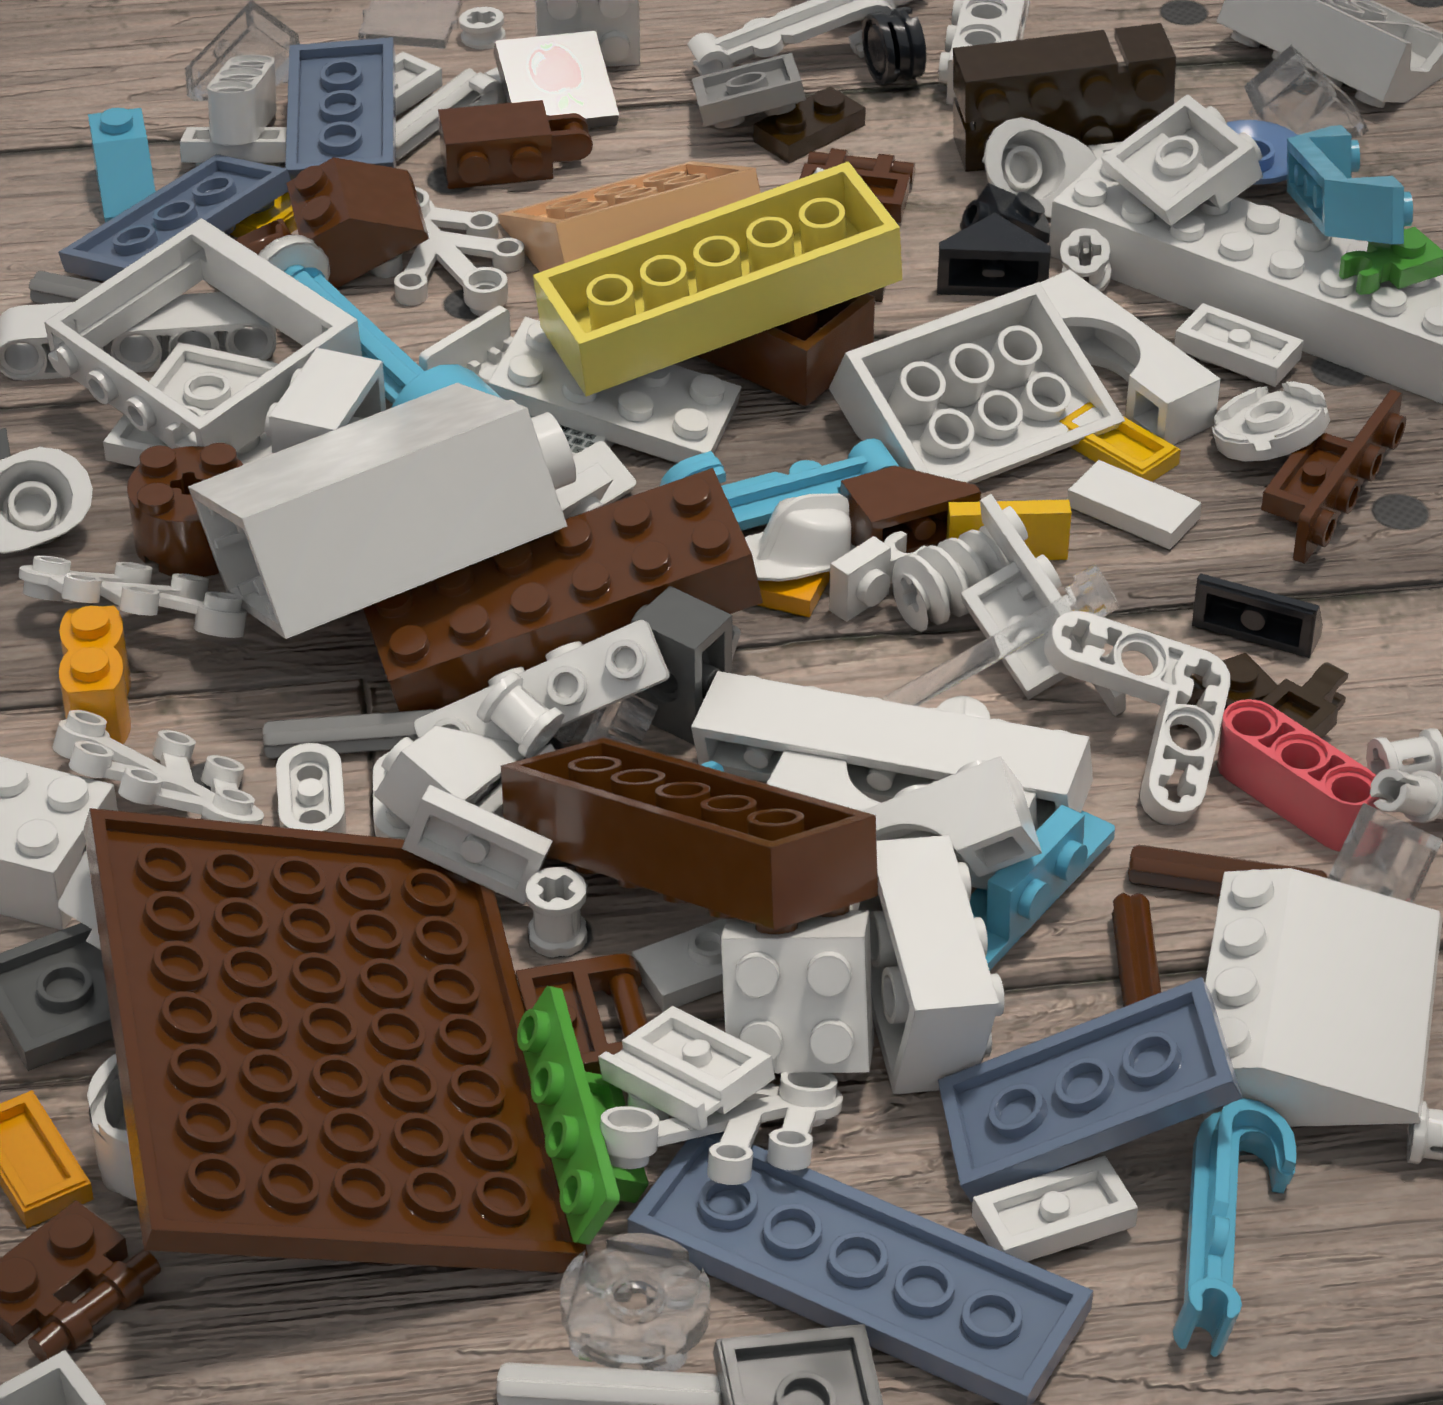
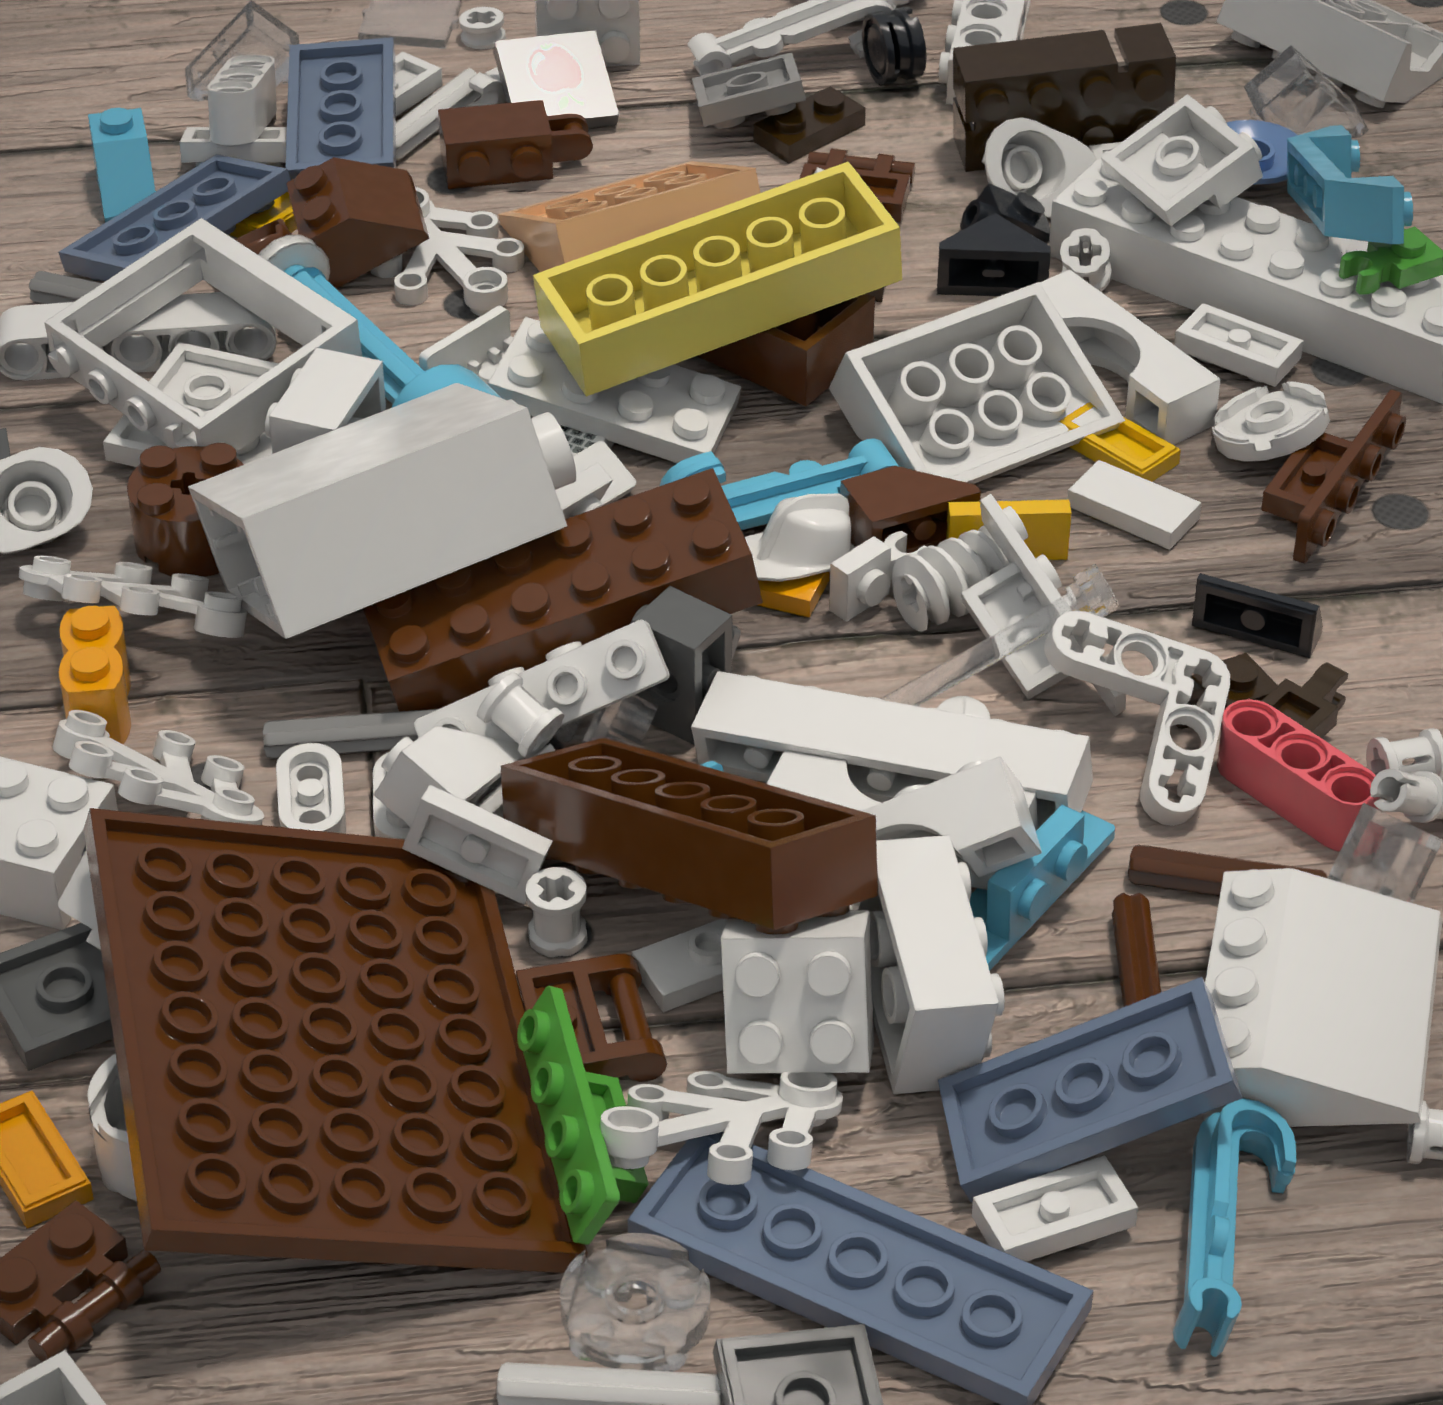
white plate [598,1006,775,1132] -> none

